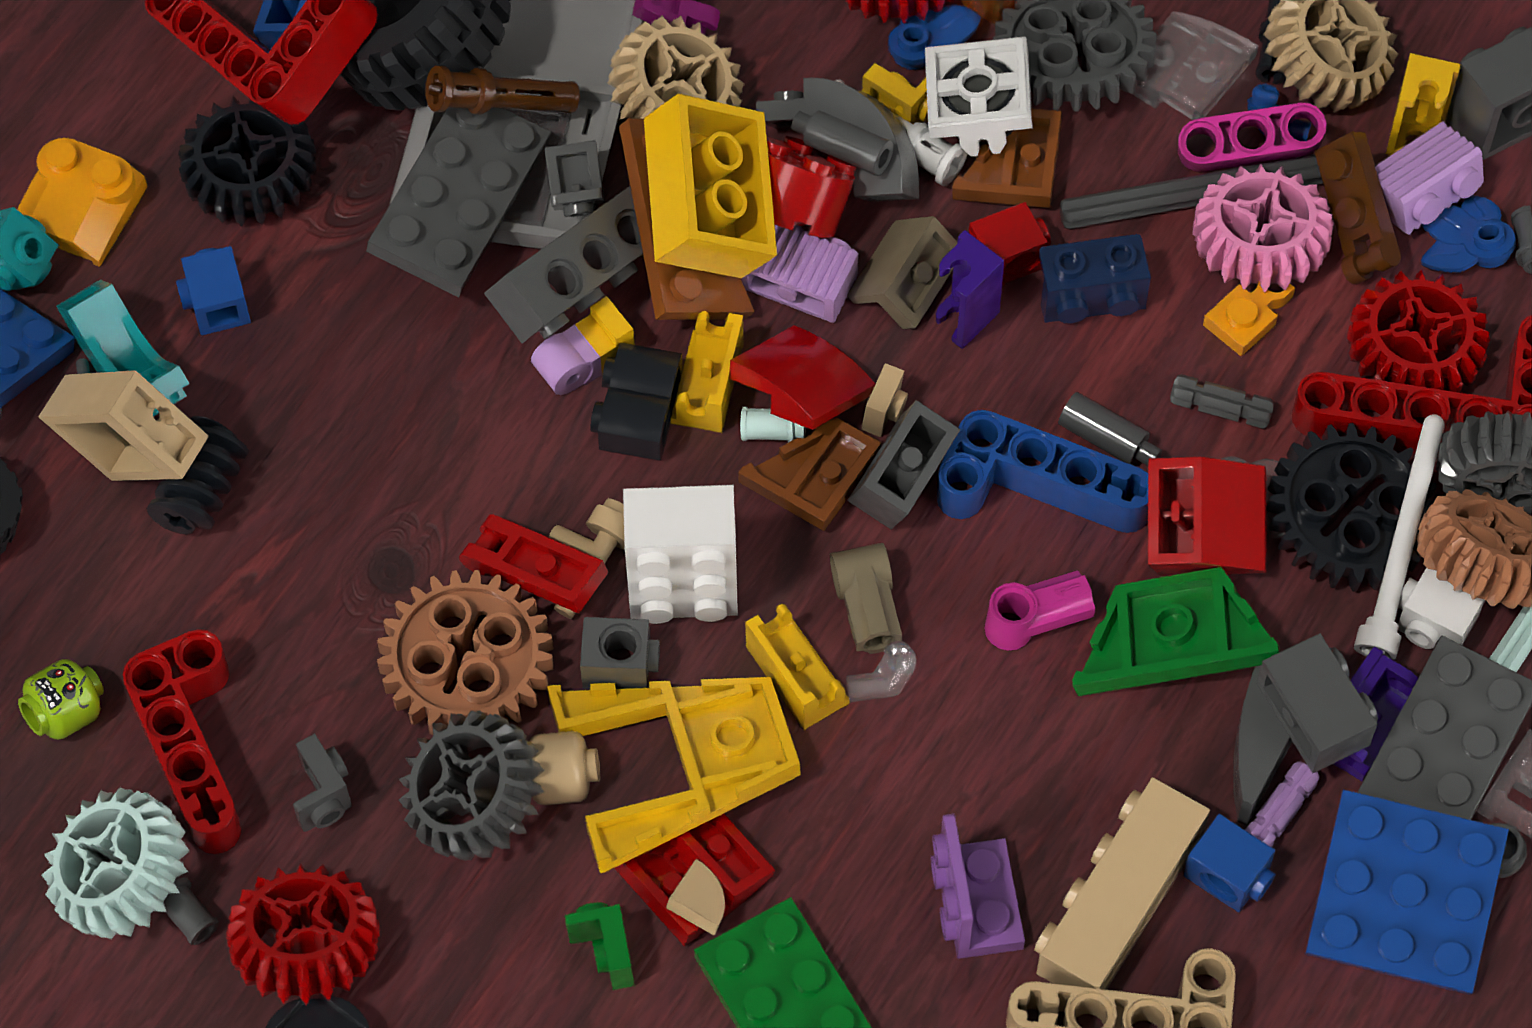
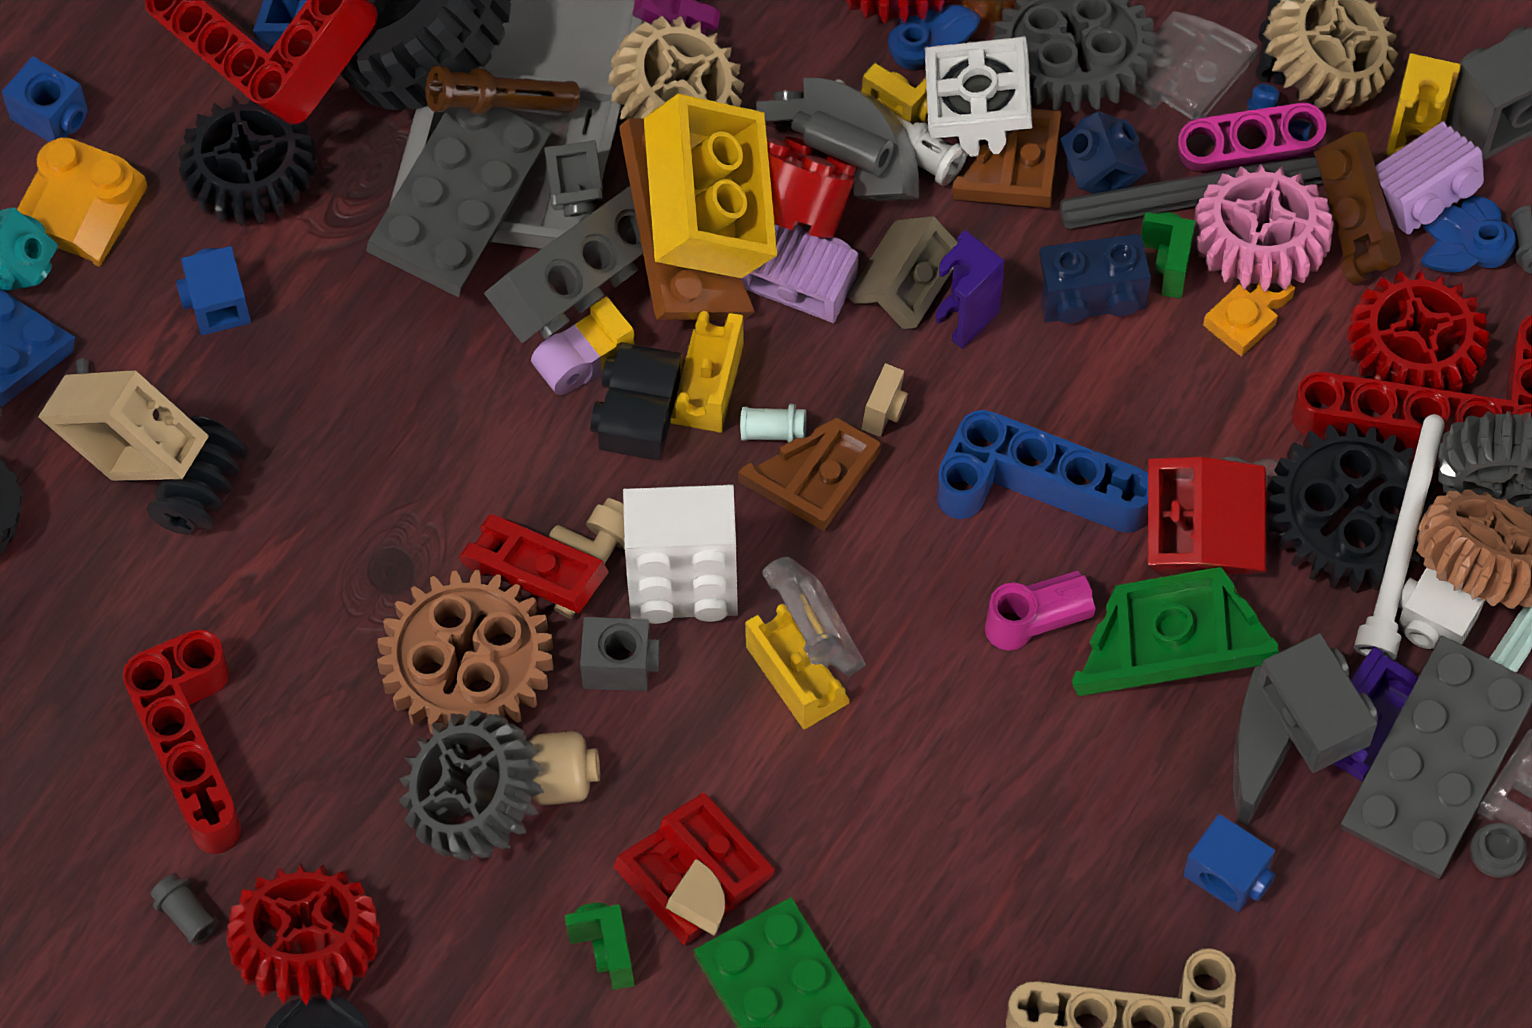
lime head [18,659,104,740] -> none
light aqua gear [41,787,190,939] -> none
teal arch [56,280,189,417] -> none
dark grey bracket [293,733,352,832] -> none
yellow wing [547,677,801,873] -> none
red slope [729,325,876,430] -> none
dark tan piece [830,543,902,654] -> none
clear arm [846,641,917,702] -> none
dark grey brick [847,400,961,530] -> none
medium lavender bracket [931,814,1025,959] -> none
red brick [969,202,1051,285] -> none
tan brick [1034,777,1210,990] -> none
dark grey cylinder [1058,392,1163,466] -> none
dark grey axle [1170,374,1274,428] -> none
lavender axle [1245,761,1319,848] -> none
blue plate [1305,790,1509,995] -> none
none -> blue brick [1,56,89,142]
none -> clear plate [763,557,866,677]
none -> dark blue brick [1061,111,1148,194]
none -> green bracket [1141,212,1196,299]

